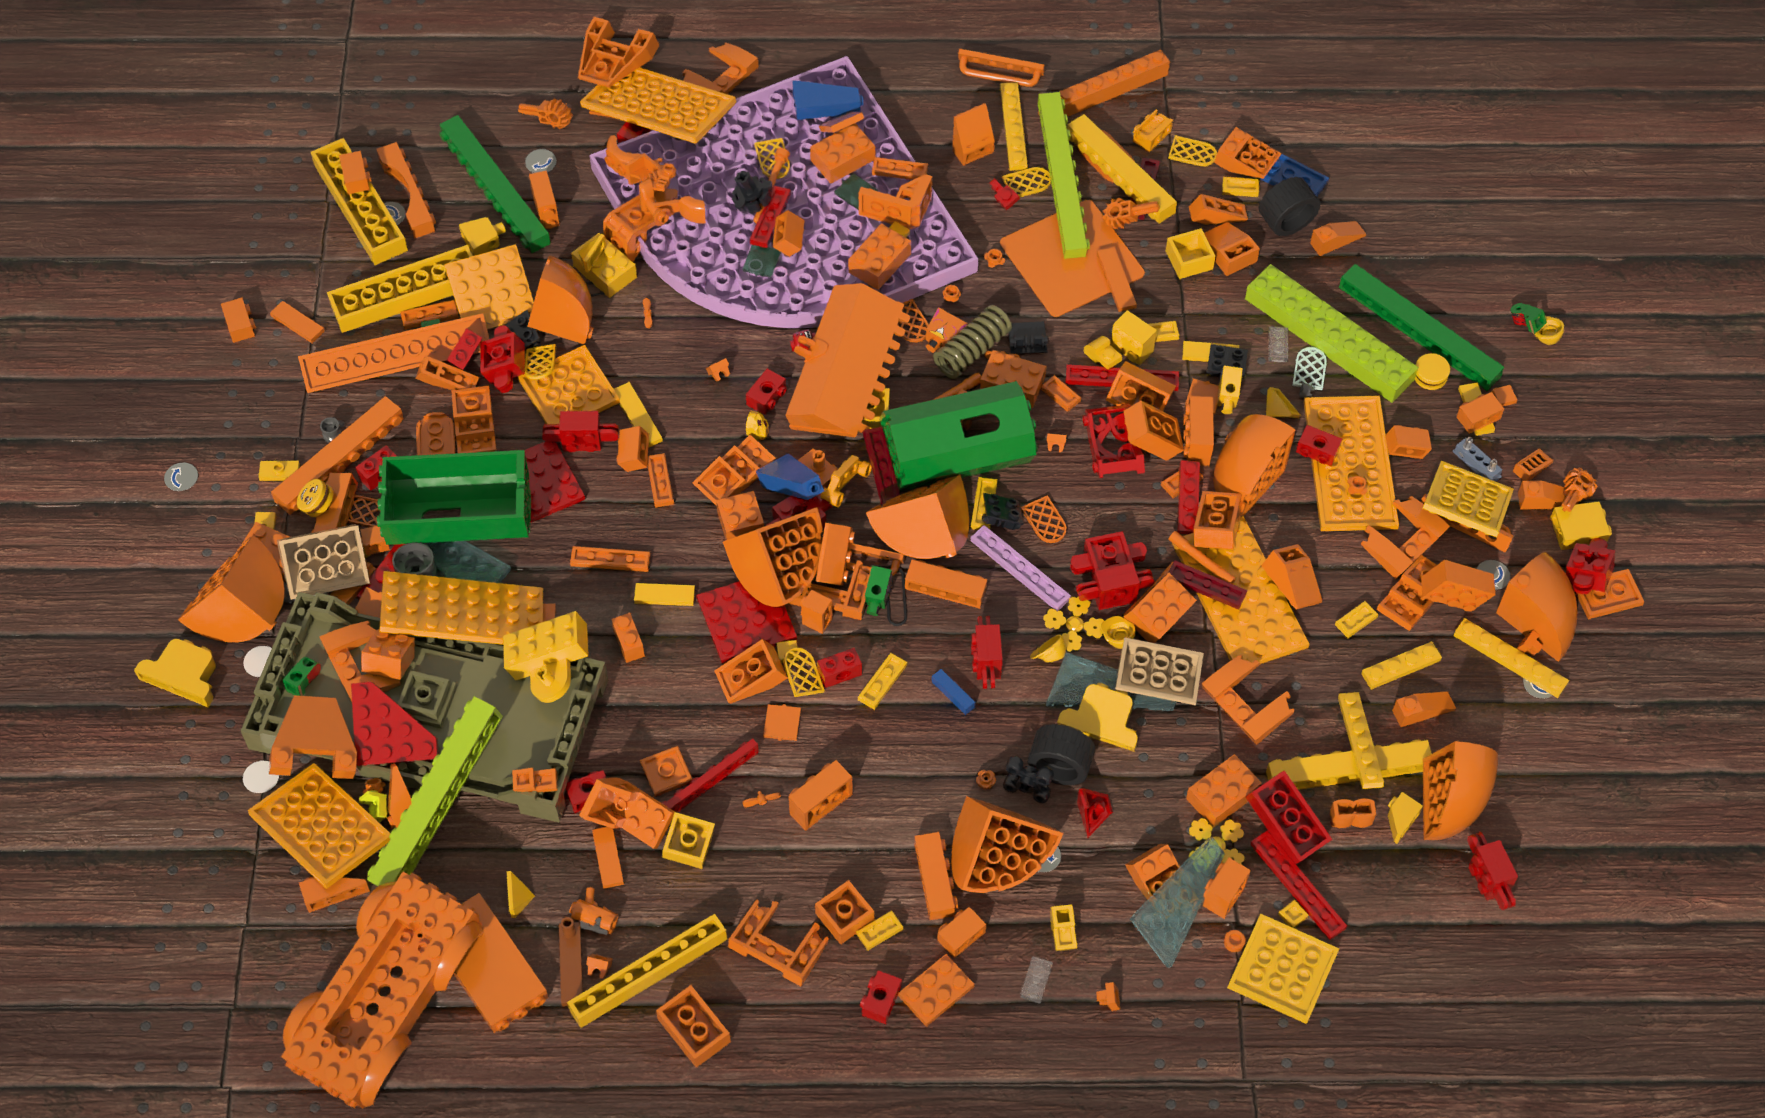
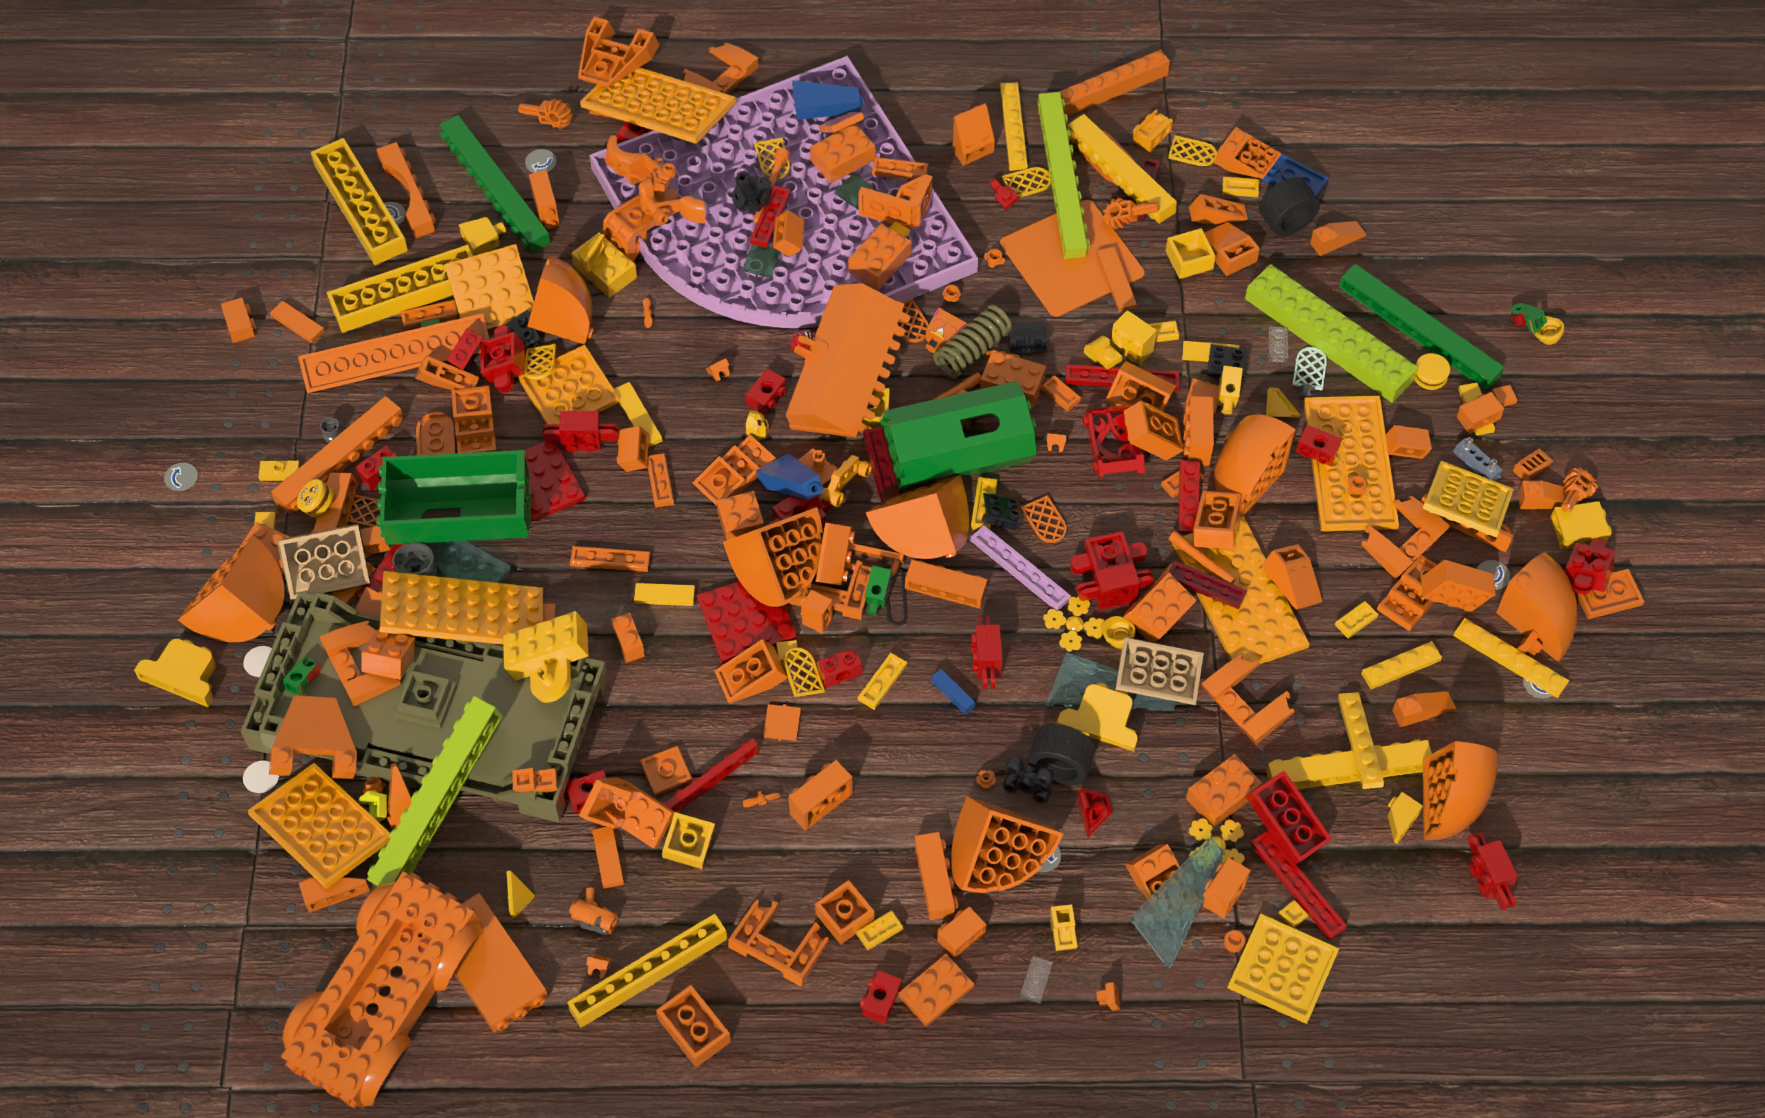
orange brick [339,151,372,194] -> none
red plate [351,682,439,766] -> none
dark orange piece [559,917,583,1006] -> none
orange piece [958,49,1045,87] -> none
yellow hat [1030,635,1066,662] -> none
orange brick [1329,799,1376,828] -> none

